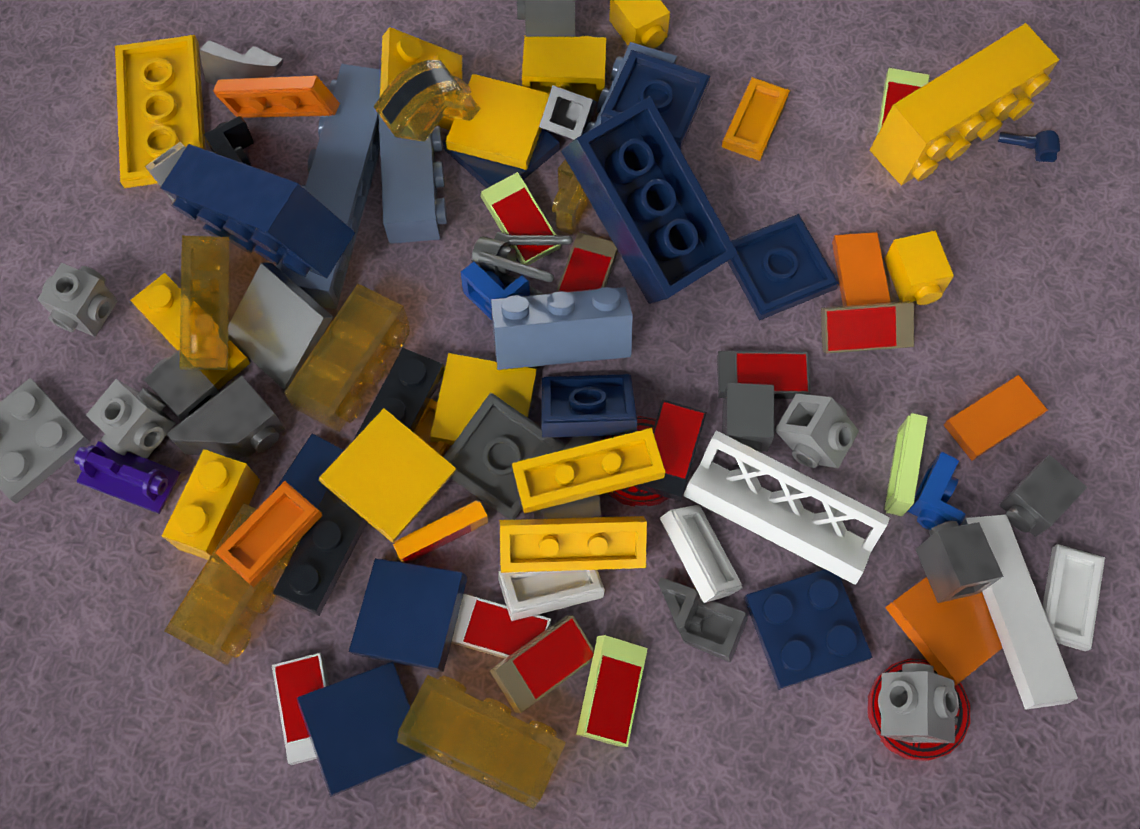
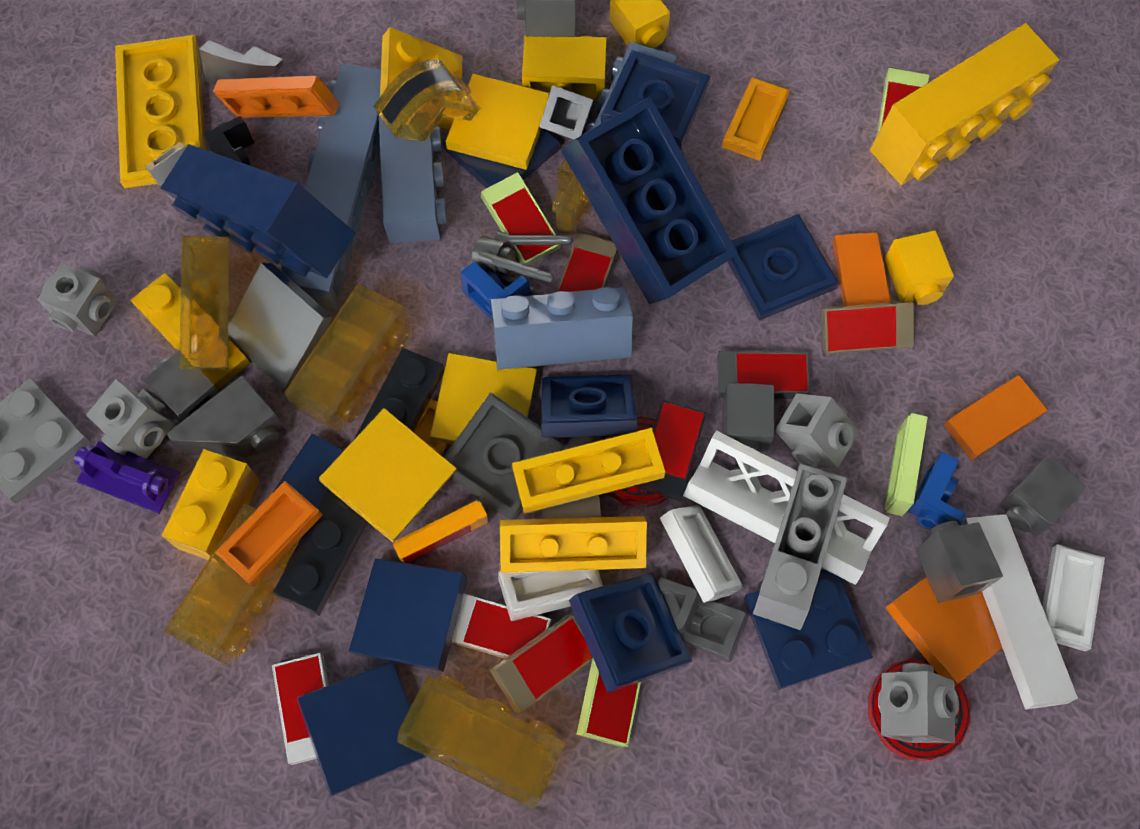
dark blue hand [998,130,1060,162] -> none
none -> dark blue tile [569,573,692,693]
none -> light grey slope [753,464,848,630]

